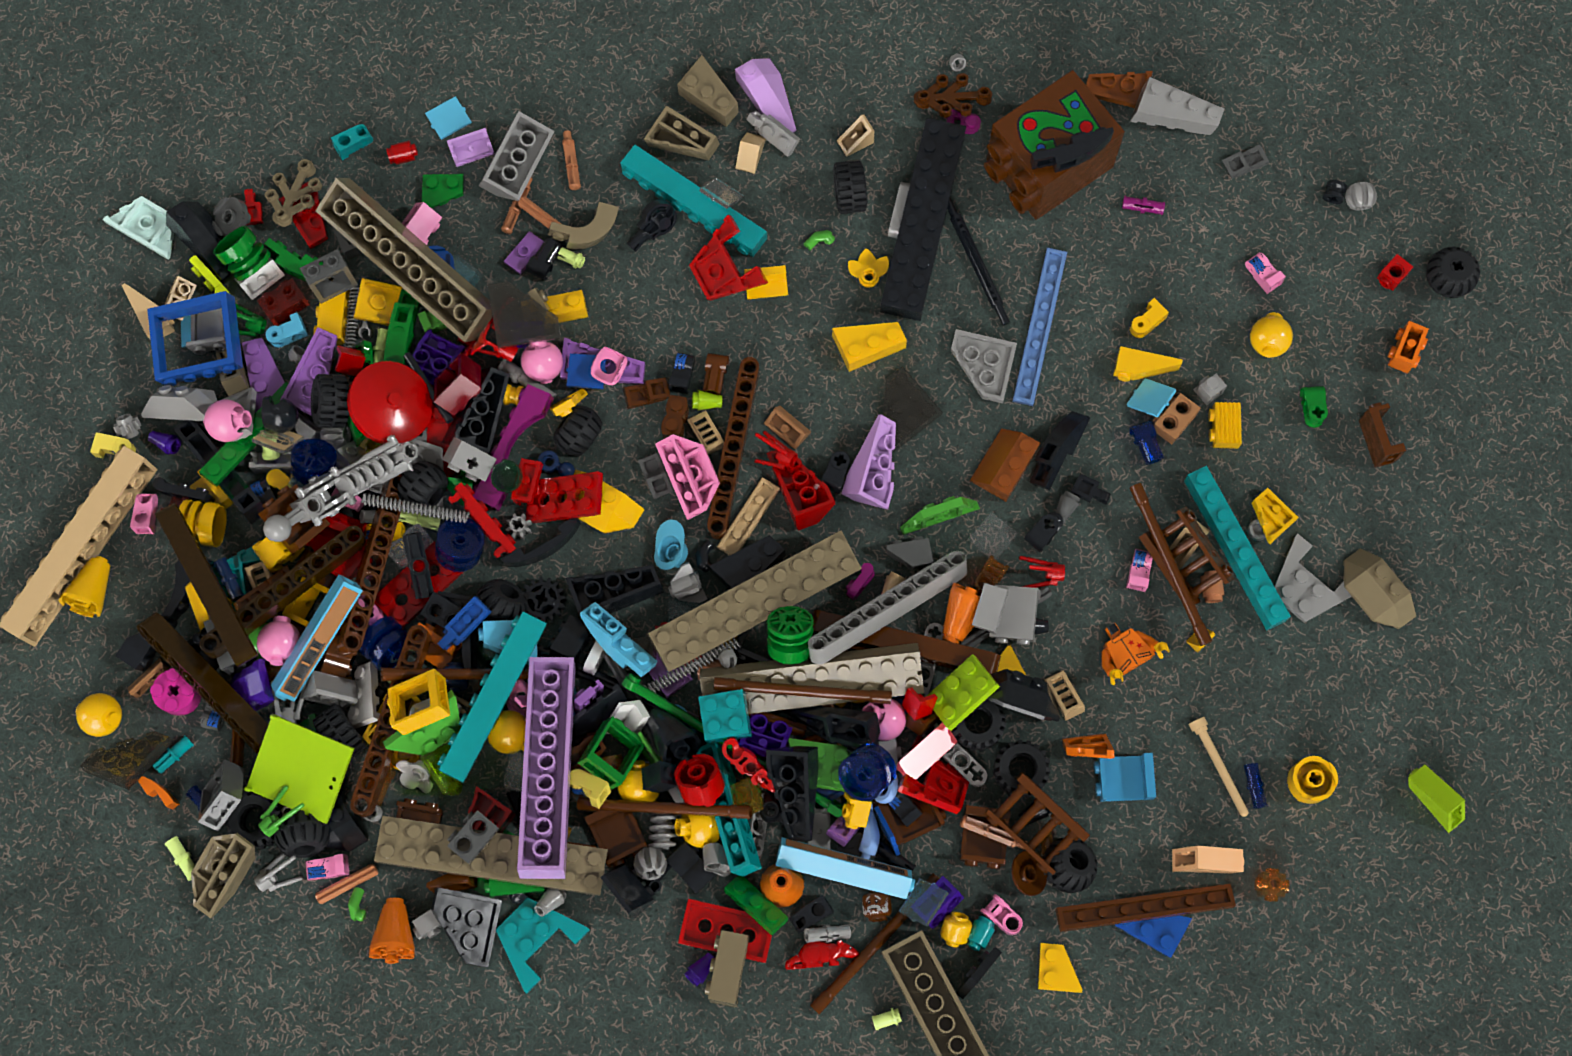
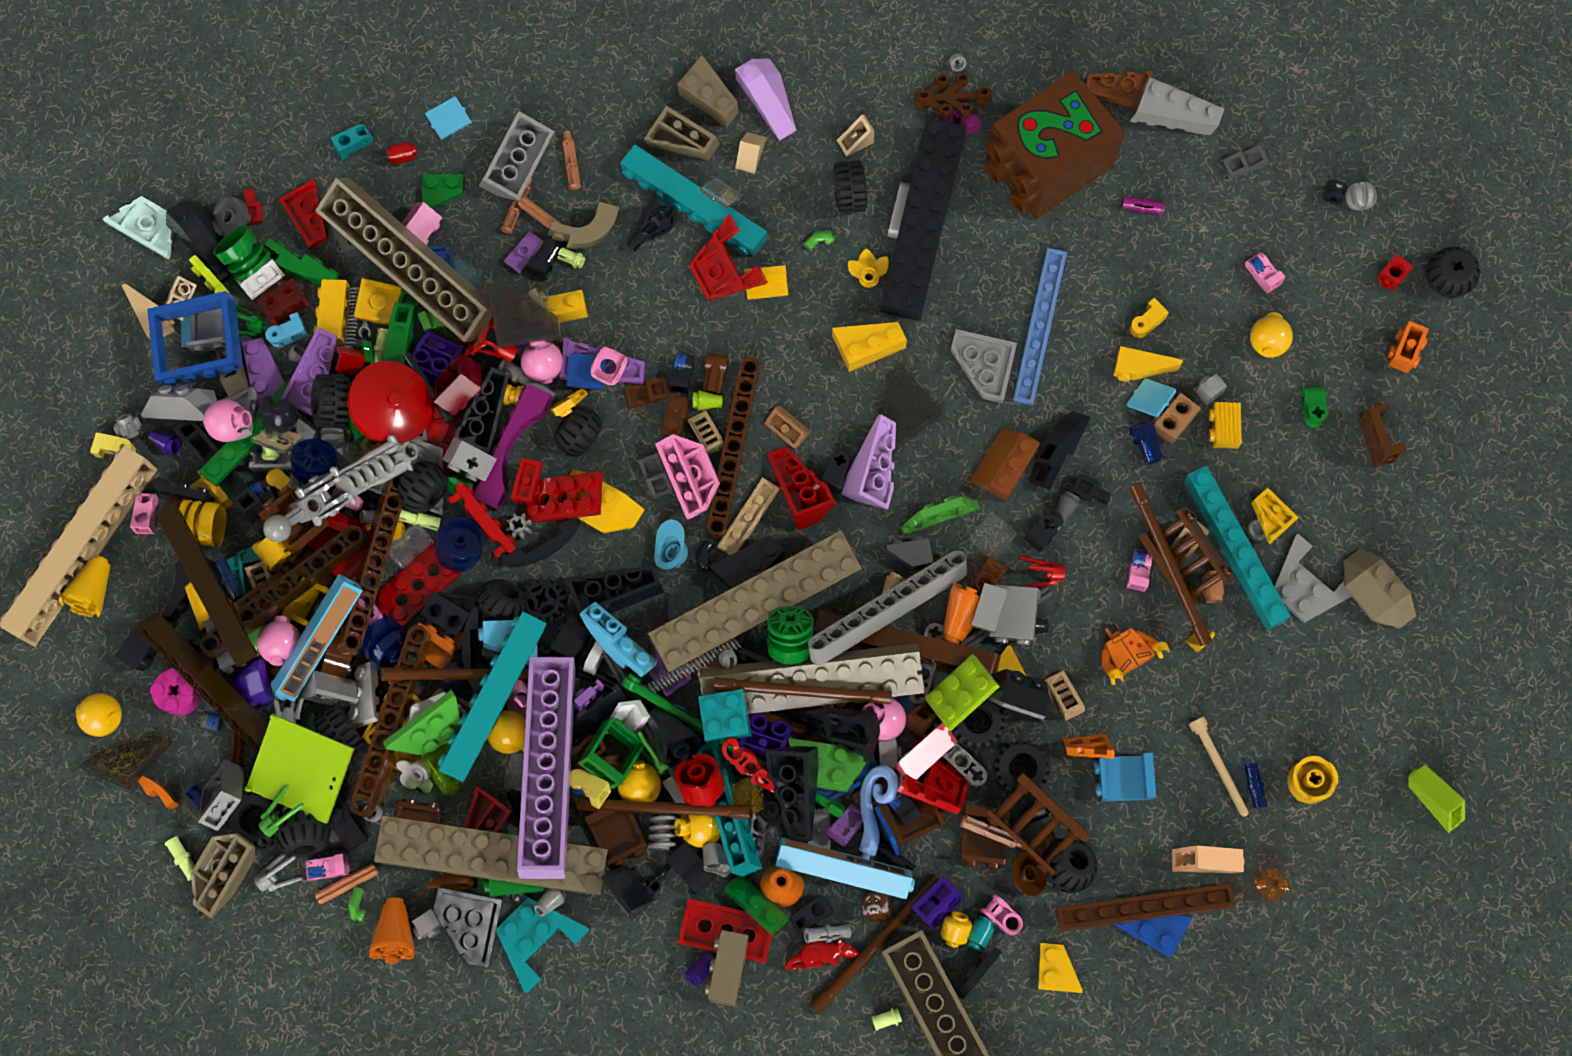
medium nougat slope [127,658,169,698] -> none
teal axle [153,735,194,774] -> none
dark tan plant [265,159,322,227] -> none
dark grey window [300,249,358,304] -> none
light grey piece [361,493,470,524] -> none
yellow window [387,669,450,735] -> none
black piece [402,532,434,599] -> none
blue hinge [437,596,492,651] -> none
lavender hinge [447,128,495,167] -> none
dark grey brick [447,810,499,865] -> none
clear green hair [491,459,523,493] -> none
dark blue plate [538,451,575,476] -> none
light grey piece [633,847,667,881] -> none
black brick [642,761,677,793] -> none
light grey brick [668,562,707,603] -> none
light grey hinge [746,110,800,156] -> none
red plant [754,431,798,471] -> none
clear blue wheel [838,743,897,801] -> none
yellow brick [842,792,872,829] -> none
magenta plate [846,563,875,601] -> none
clear light blue piece [899,878,949,927] -> none
red panel [902,687,938,721] -> none
black axle [947,198,1010,326] -> none
black slope [1030,127,1114,173] -> none

